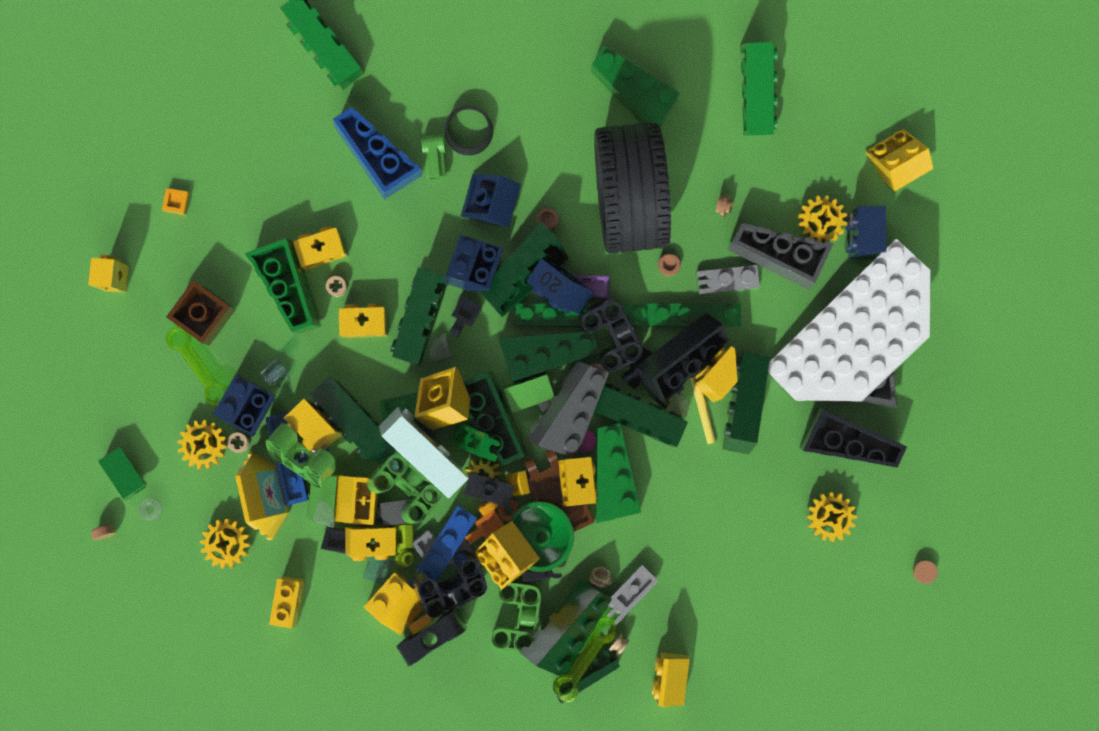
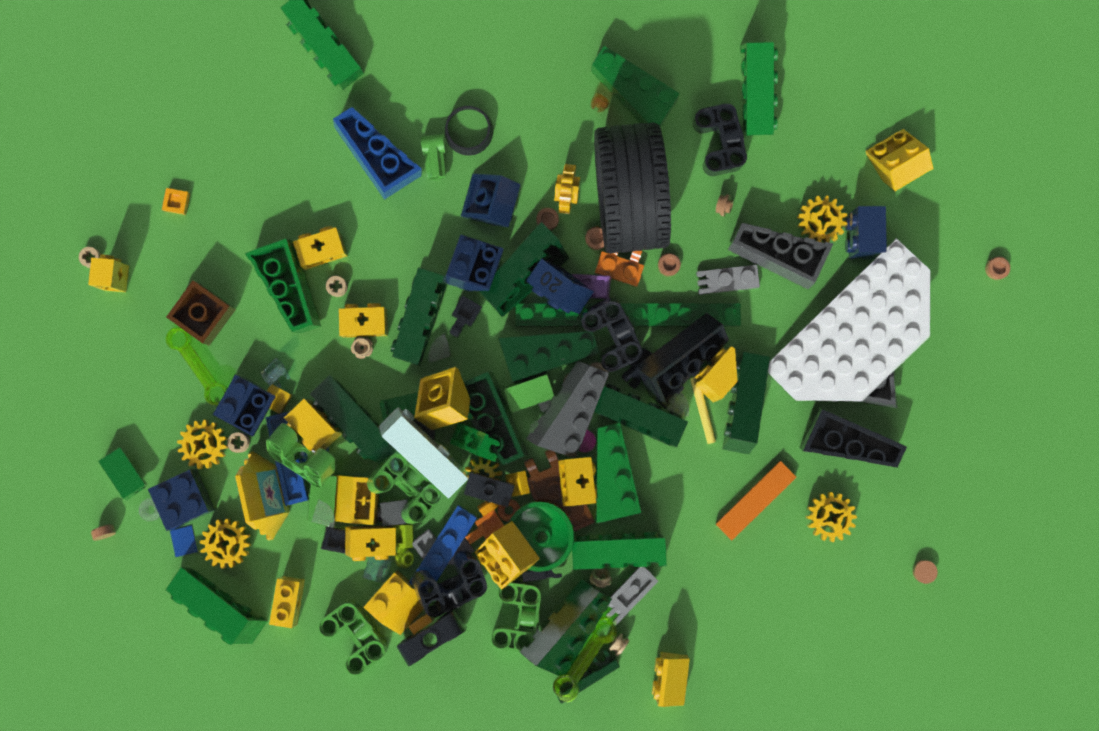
none -> tan bush [79,247,101,268]
none -> dark blue brick [148,469,215,531]
none -> green wedge [165,567,268,645]
none -> blue sticker [170,525,198,557]
none -> yellow tile [267,384,292,414]
none -> bright green beam [319,601,388,675]
none -> tan plate [351,337,373,359]
none -> yellow gear [554,164,580,214]
none -> green wedge [572,531,667,570]
none -> nougat tile [585,227,604,250]
none -> clear orange hinge [591,93,610,113]
none -> orange plate [595,251,644,287]
none -> black beam [693,104,747,176]
none -> orange tile [715,461,797,541]
none -> nougat tile [985,257,1010,280]

